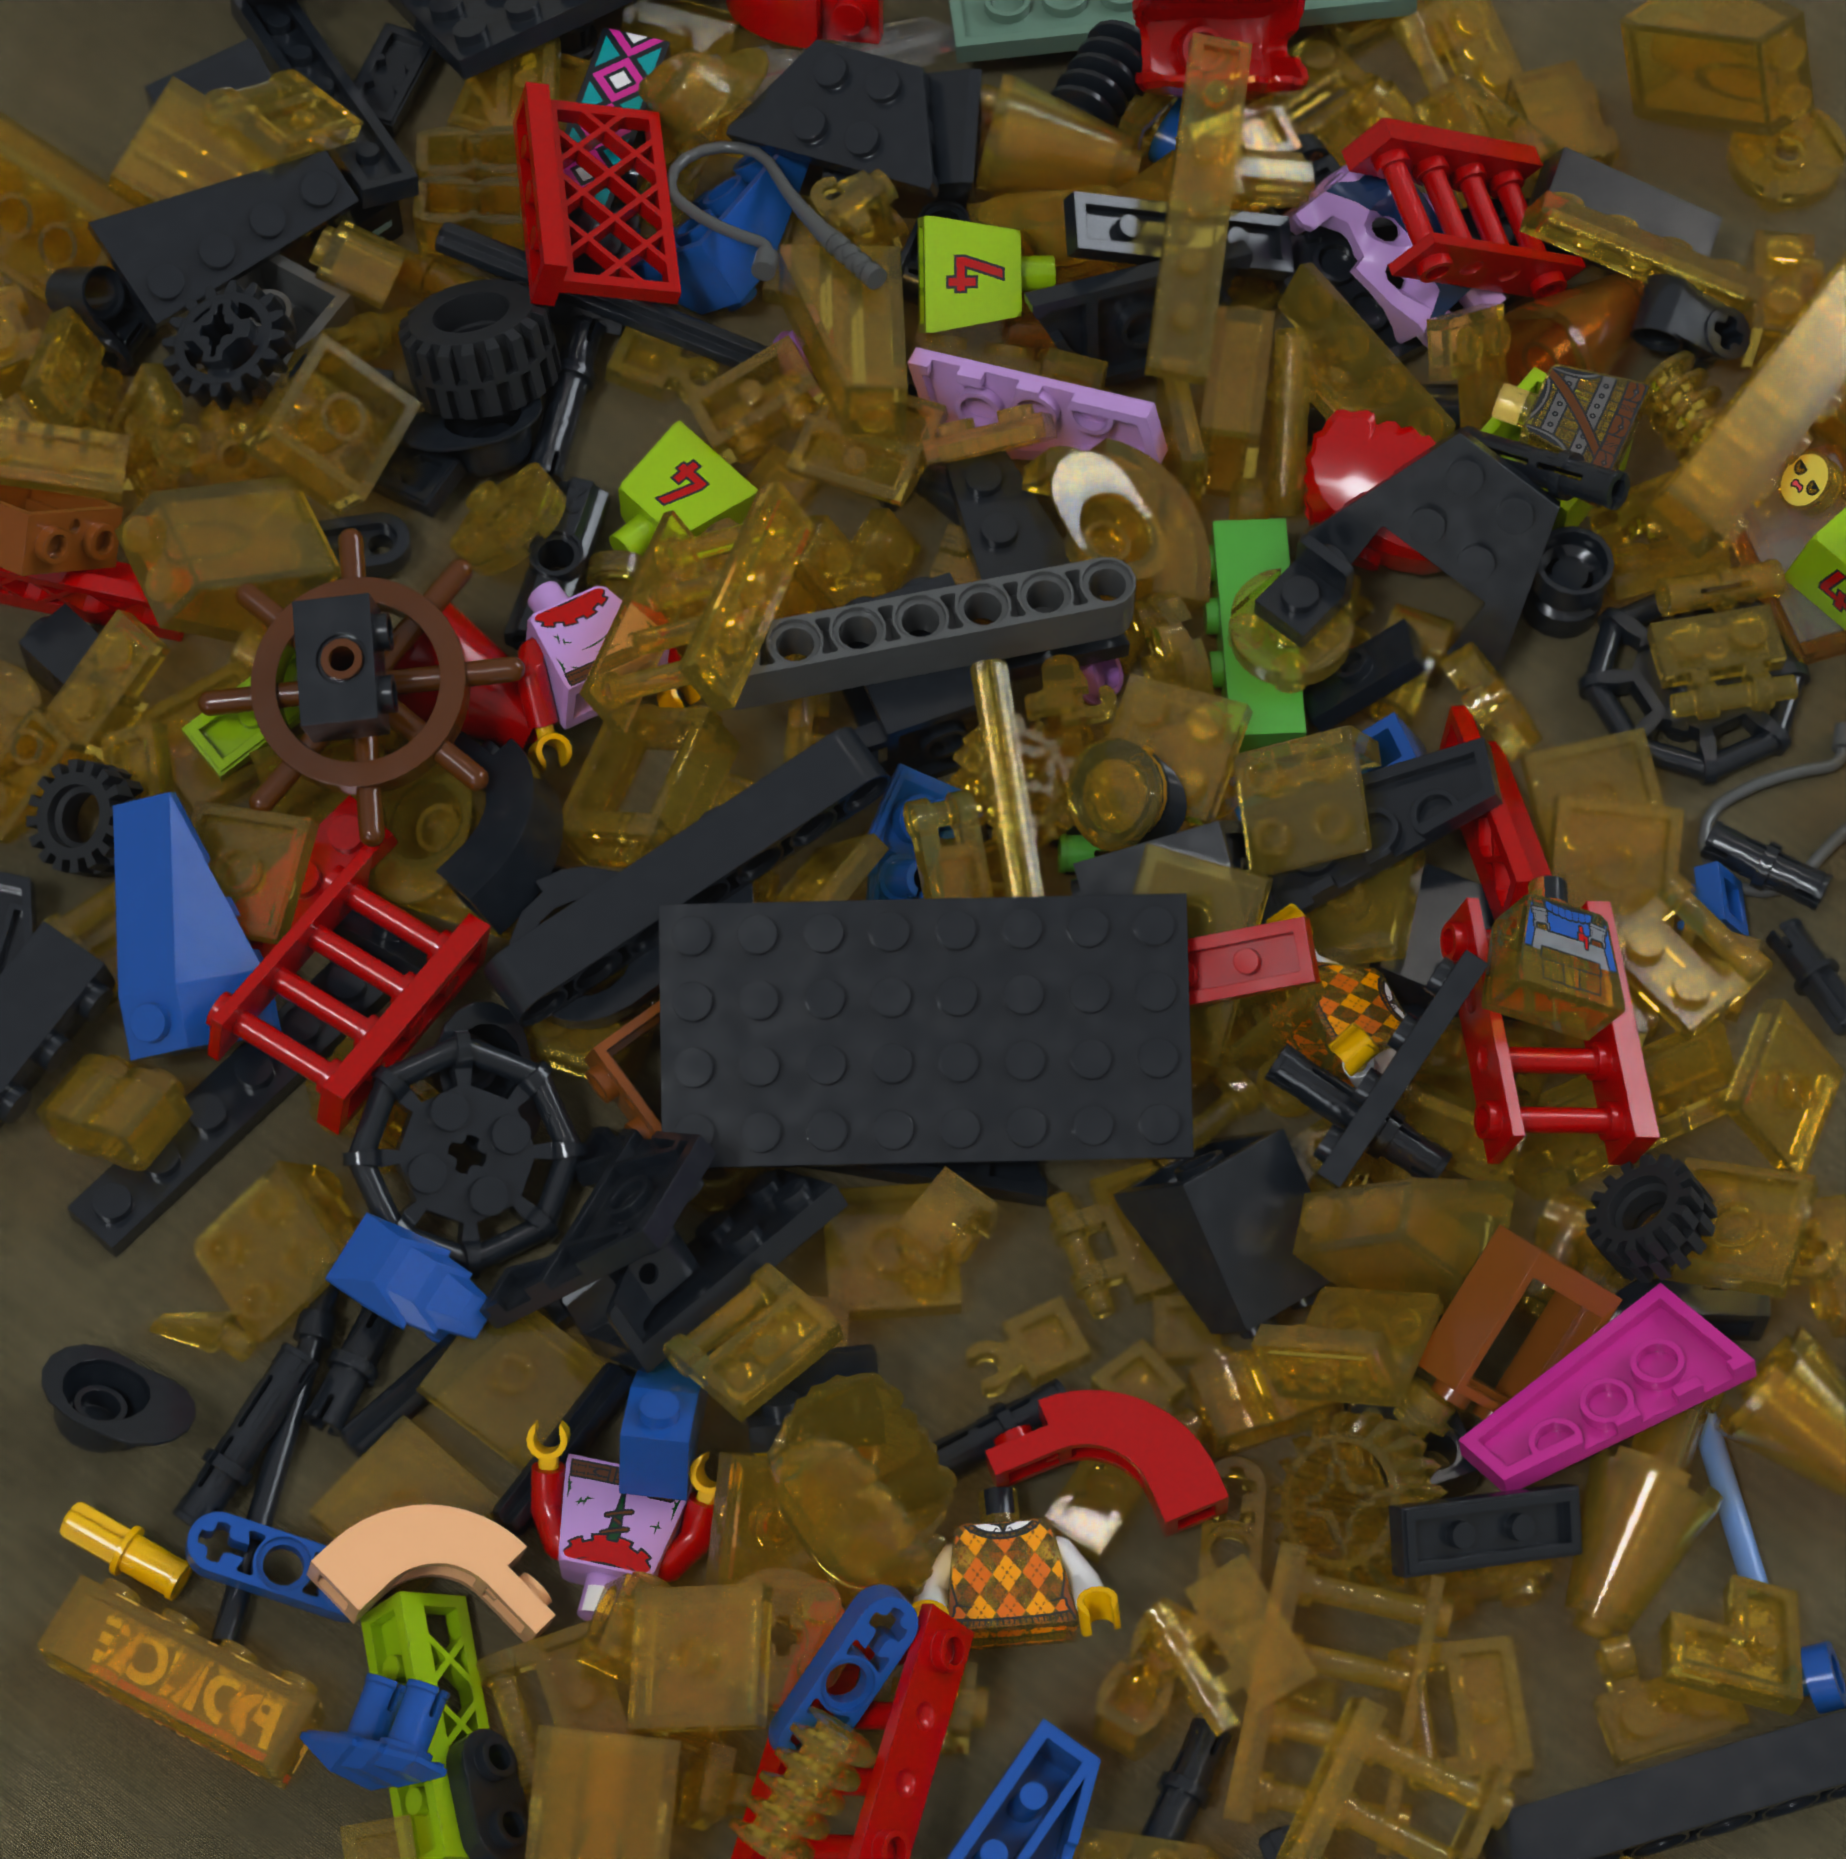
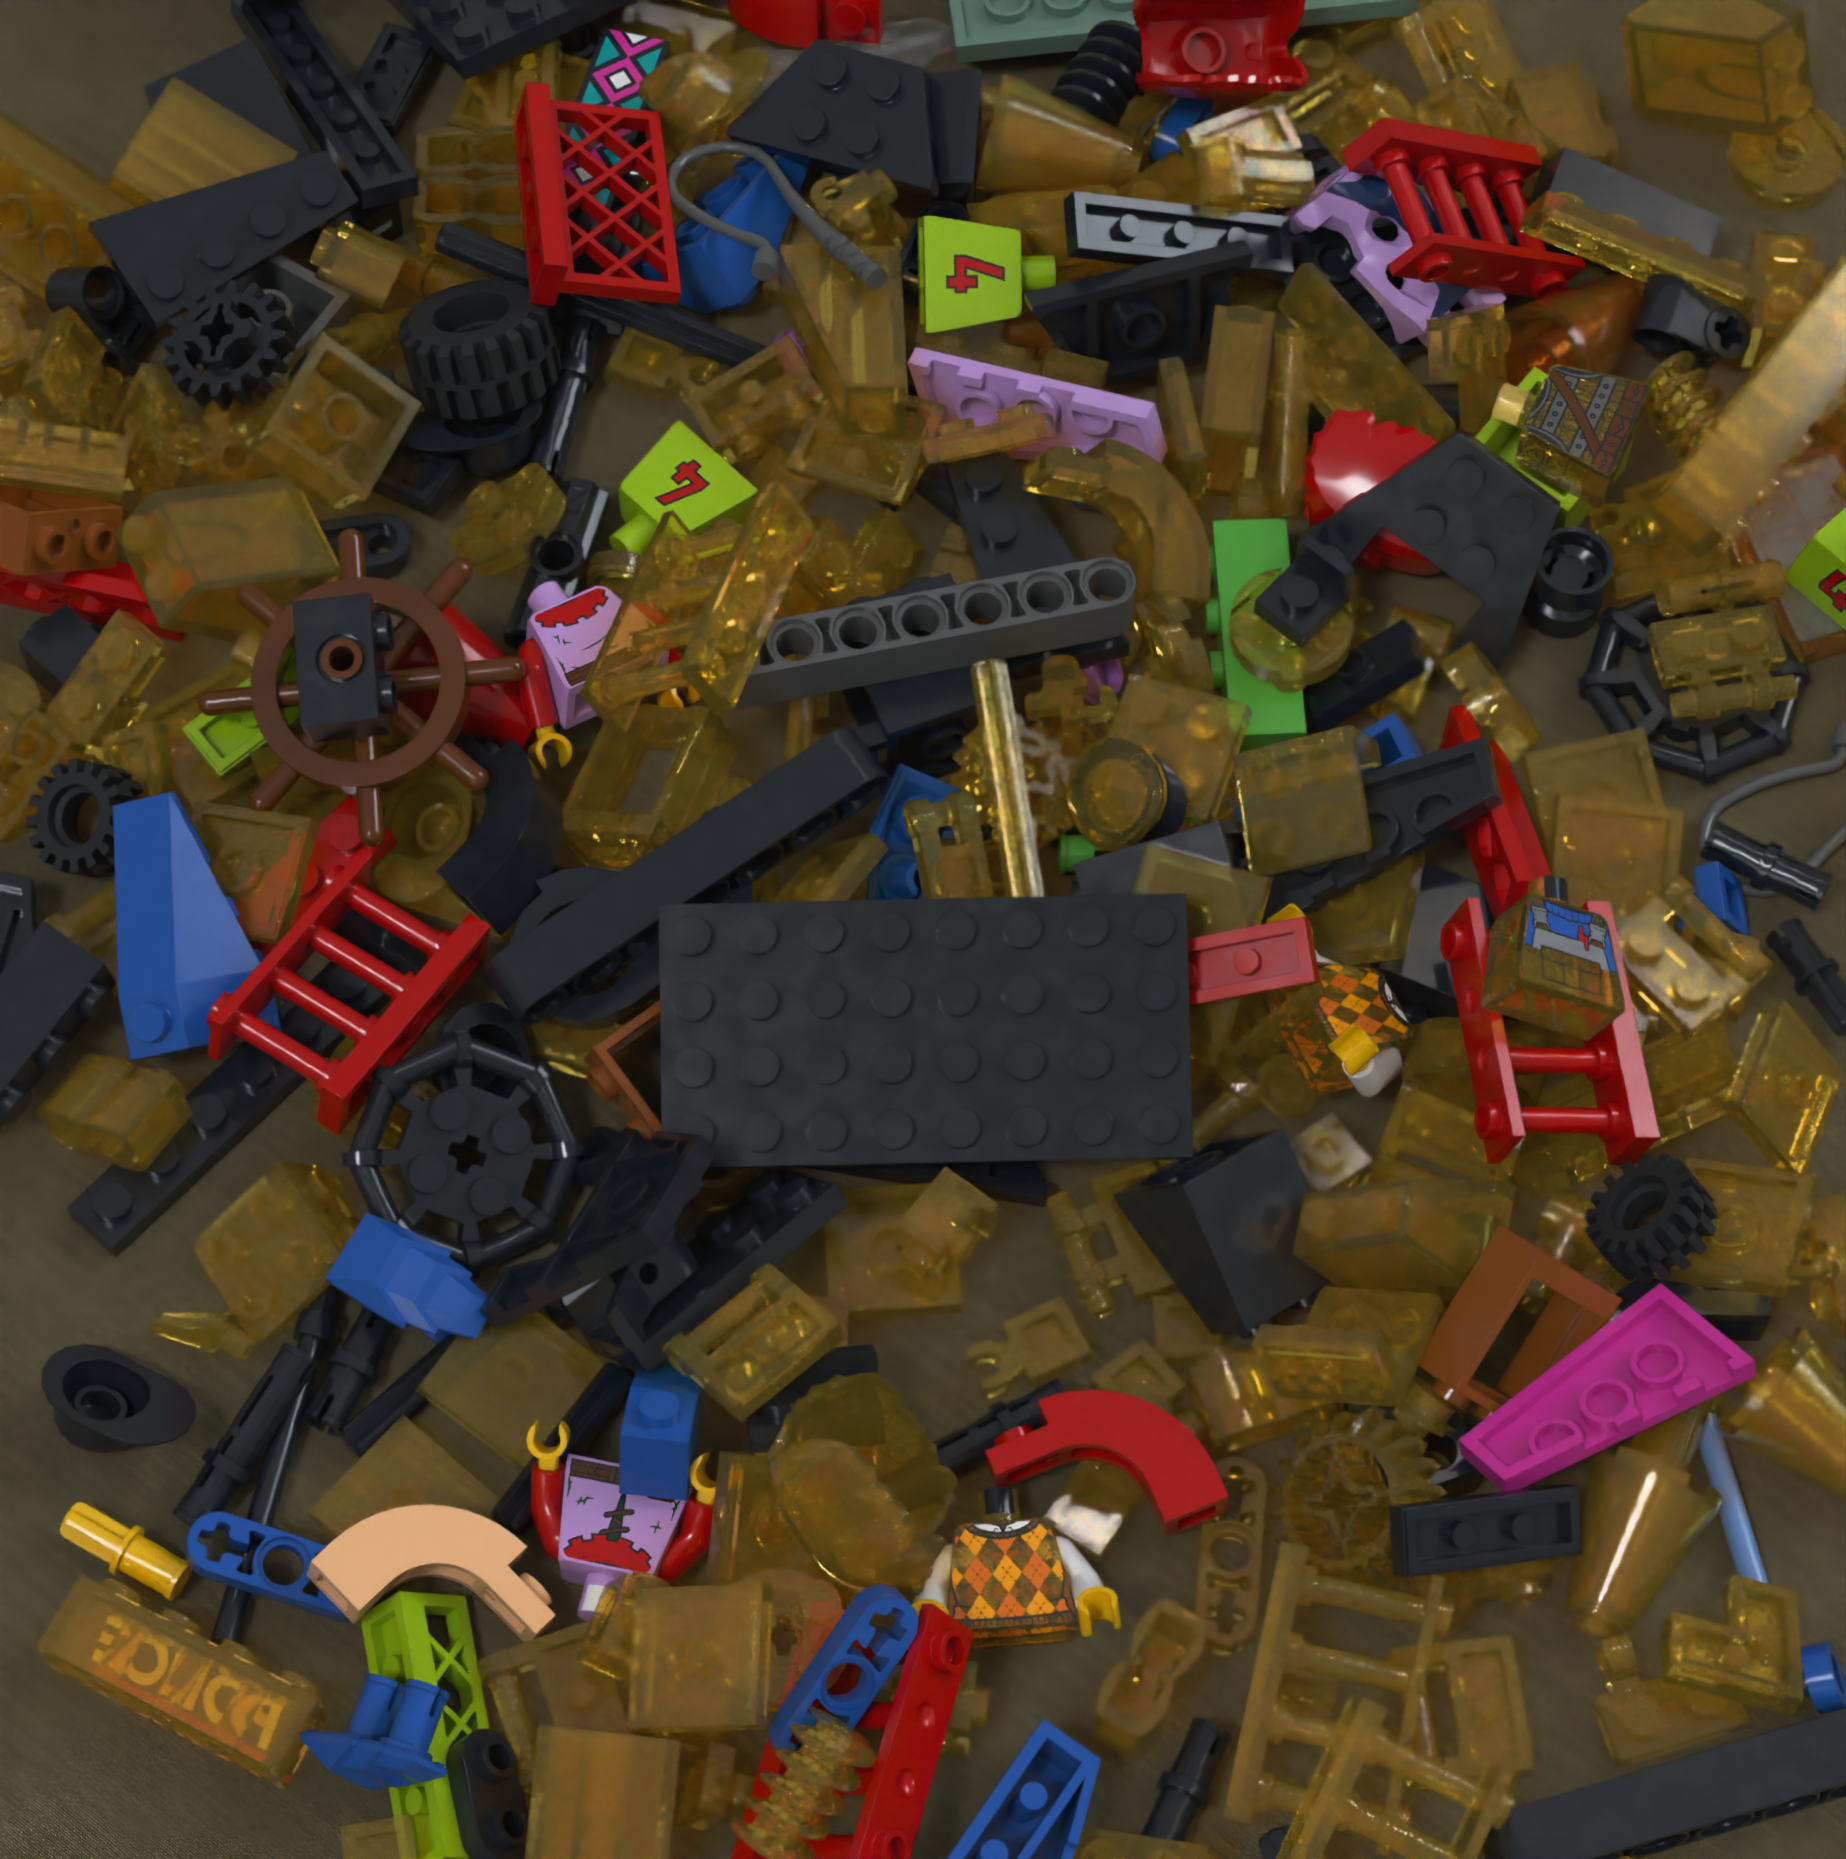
clear yellow plate [203,69,363,164] -> none
clear yellow piece [1050,450,1169,582] -> none
clear yellow plate [1142,1553,1318,1737] -> none
clear yellow tile [1144,33,1253,385] -> none
black pin [1264,1043,1453,1189] -> none
black plate [1312,950,1489,1190] -> none
black pin [1463,426,1630,511] -> none
tile [1778,451,1842,516] -> none

